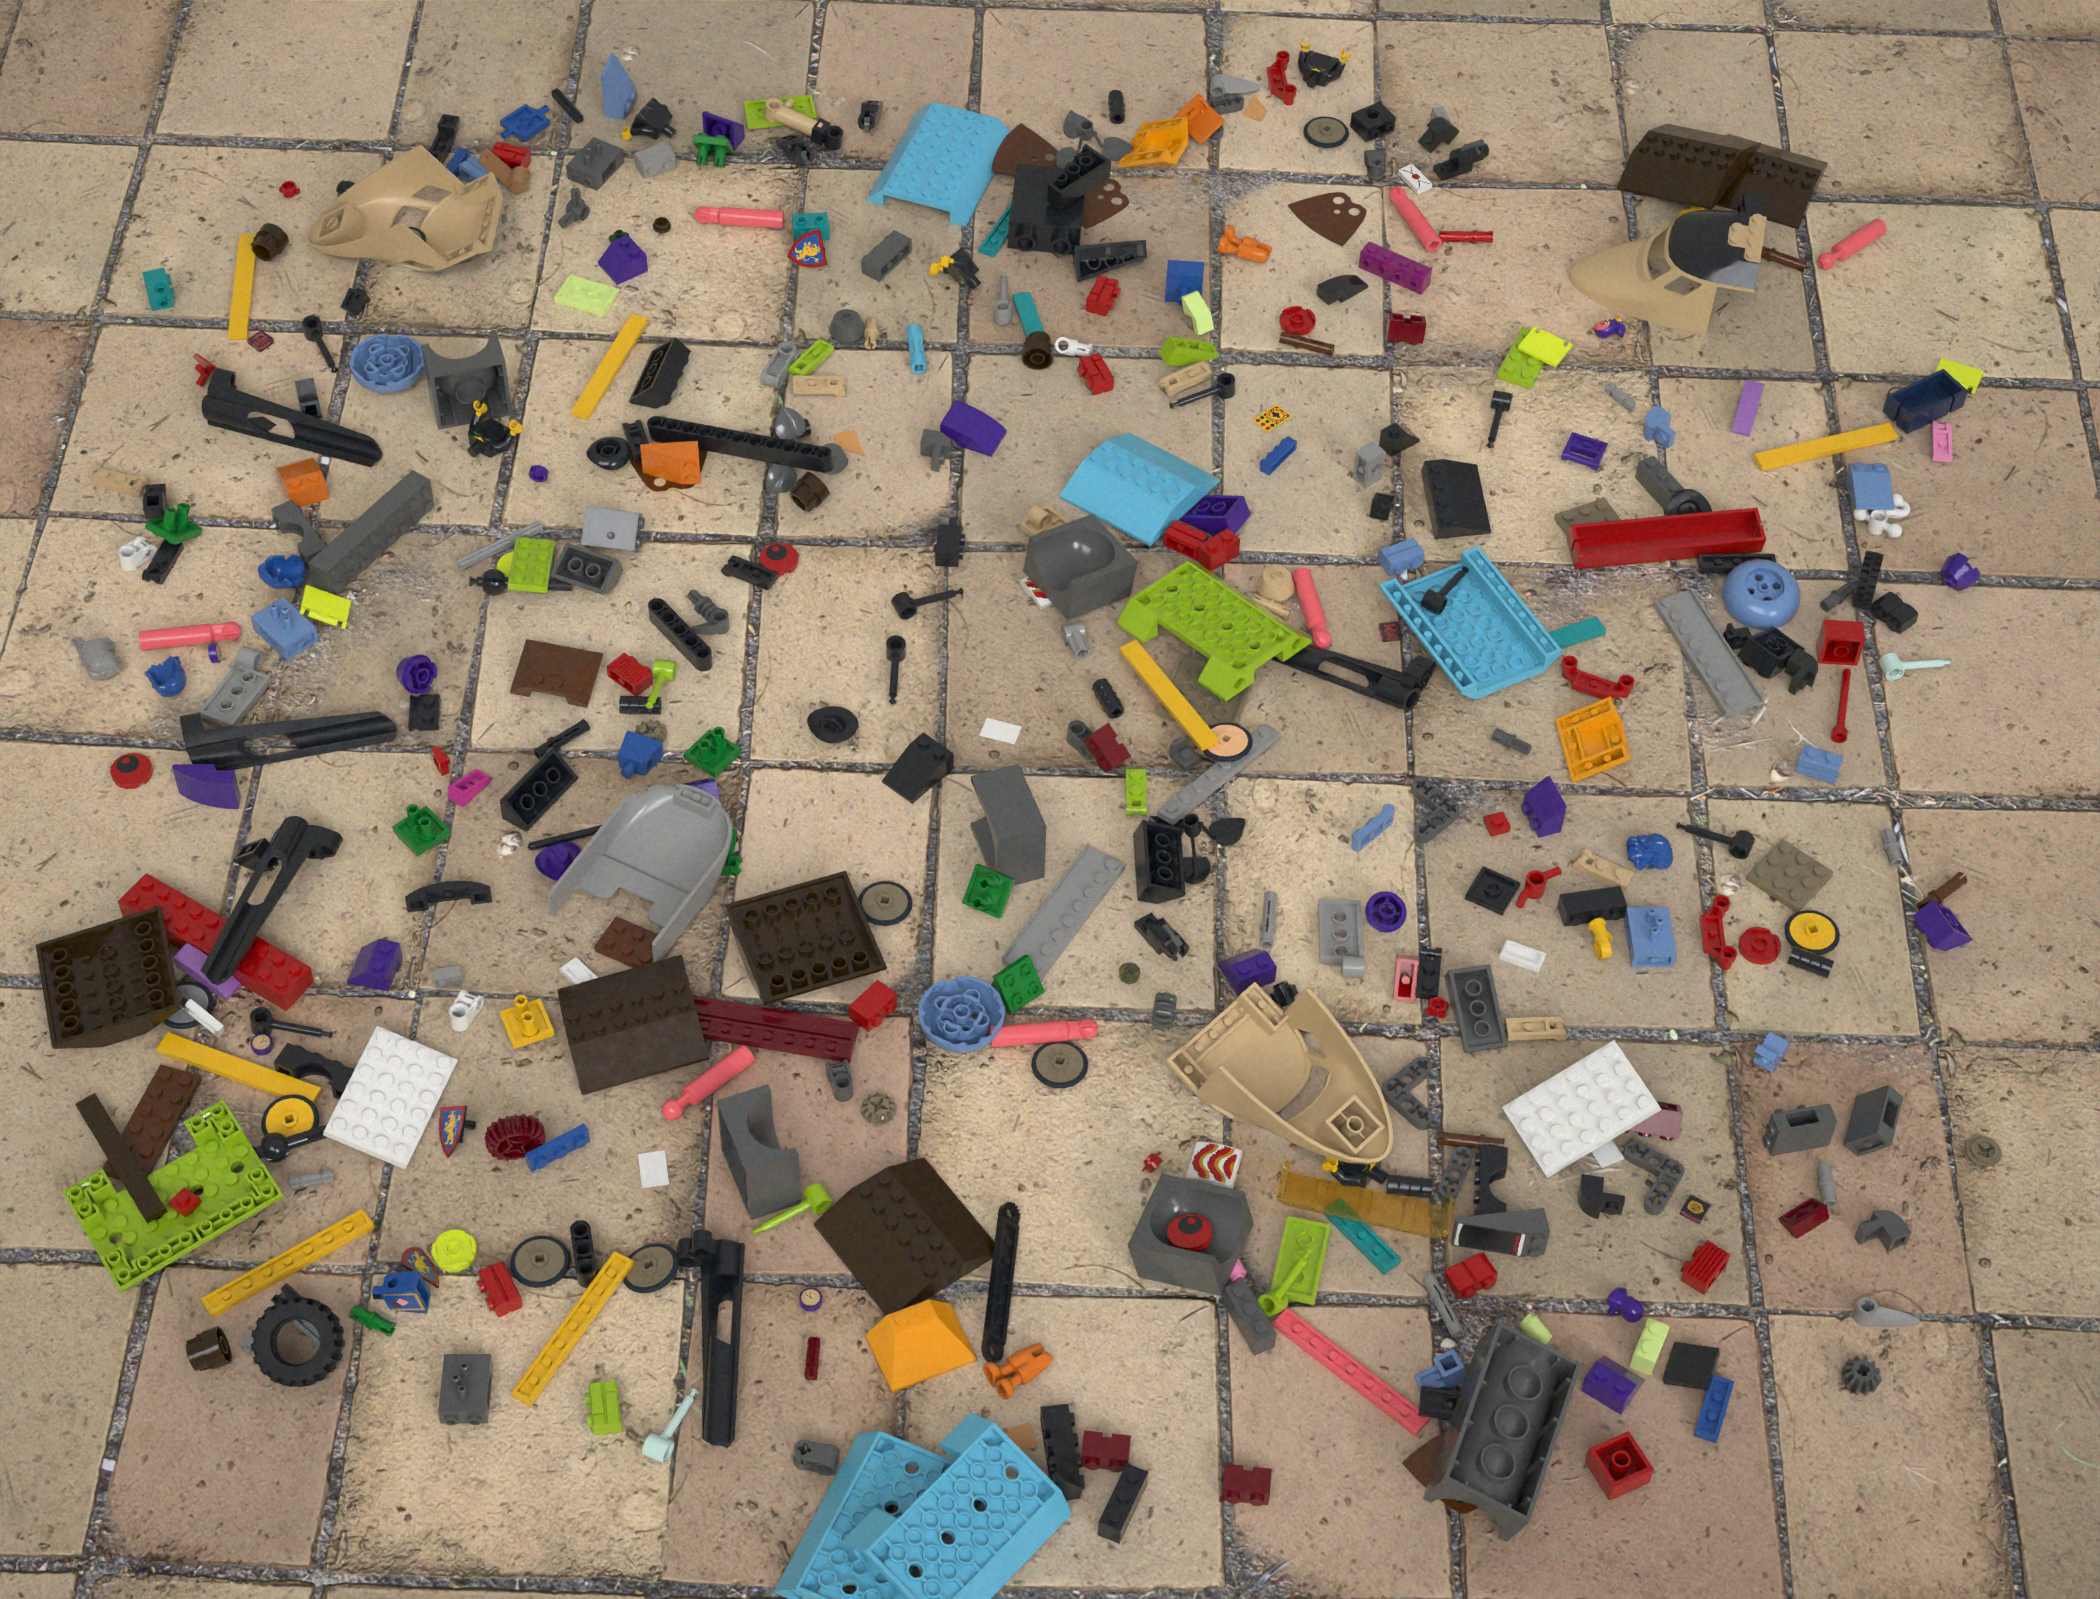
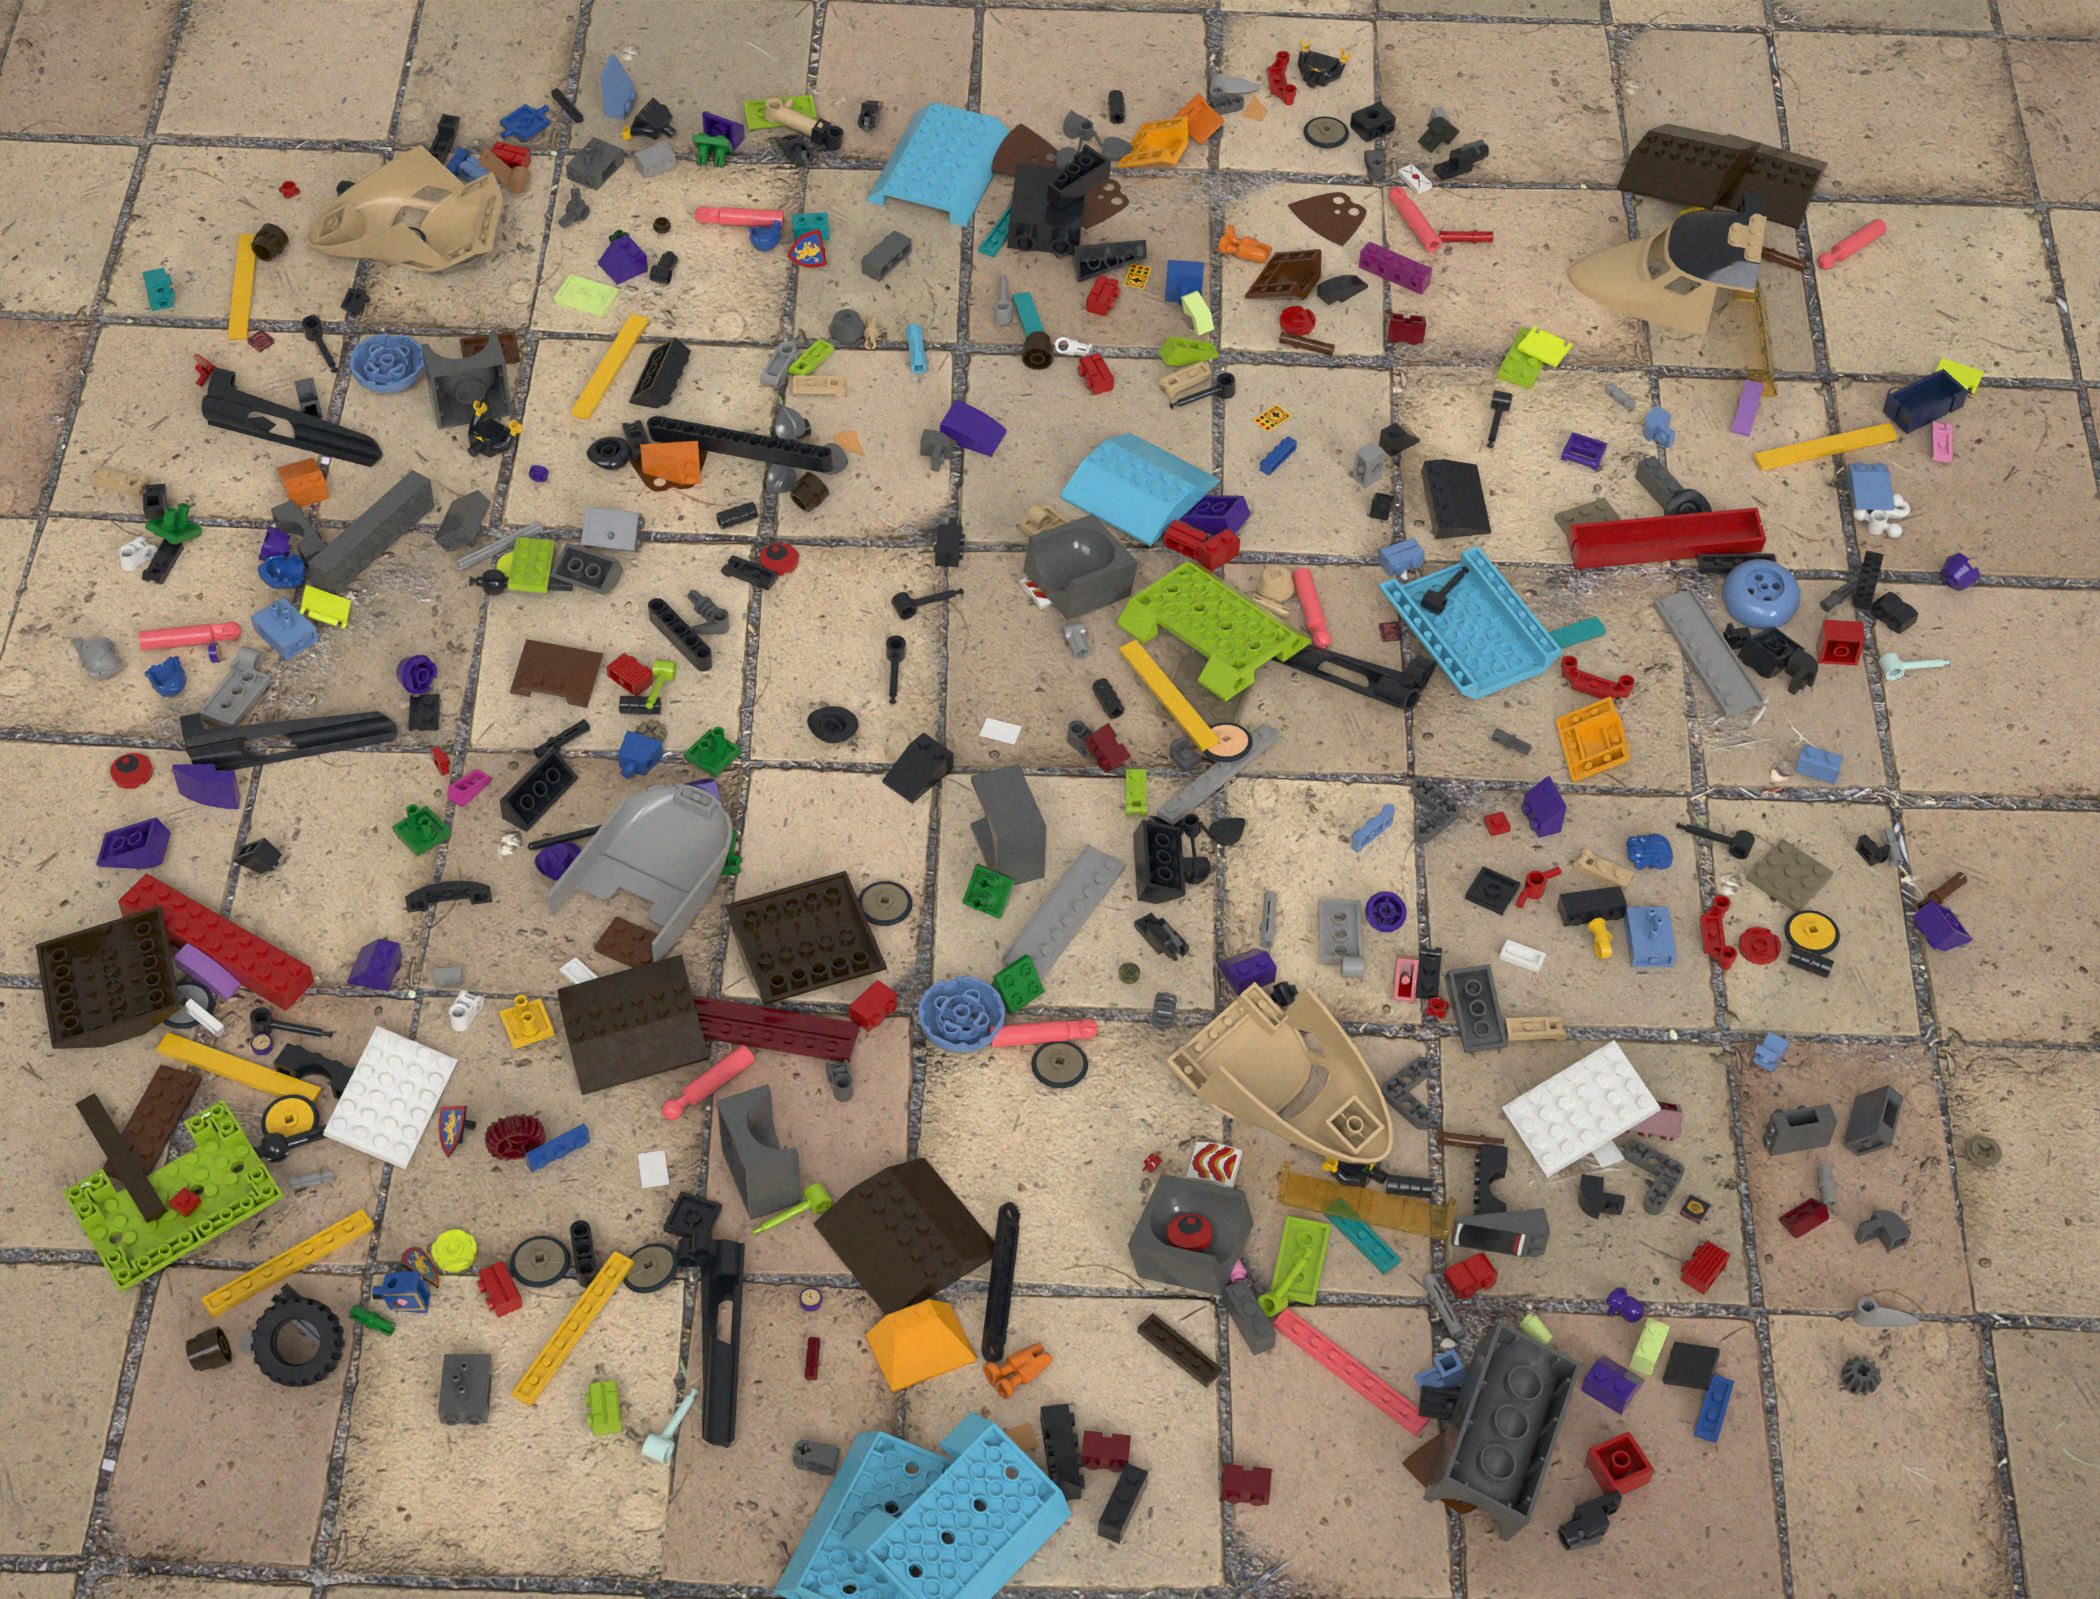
black panel [201,816,343,985] -> none
dark tan gear [861,1092,896,1124] -> none
black torso [929,247,981,290] -> none
dark grey beam [1437,1146,1473,1203] -> none
dark purple animal [1594,315,1626,339] -> none
red piece [1831,669,1851,743] -> none
none -> dark purple slope [96,817,171,869]
none -> dark purple cone [259,526,292,561]
none -> dark grey piece [434,490,491,552]
none -> reddish brown plate [460,331,520,364]
none -> black piece [649,251,678,285]
none -> black tile [663,1191,723,1238]
none -> black axle [716,502,758,529]
none -> blue hair [749,220,781,252]
none -> yellow sticker [1123,263,1152,289]
none -> dark brown plate [1137,1313,1222,1388]
none -> reddish brown slope [1245,249,1322,300]
none -> black plate [1557,1490,1622,1550]
none -> clear yellow piece [1733,278,1778,398]
none -> black bracket [1855,834,1891,866]

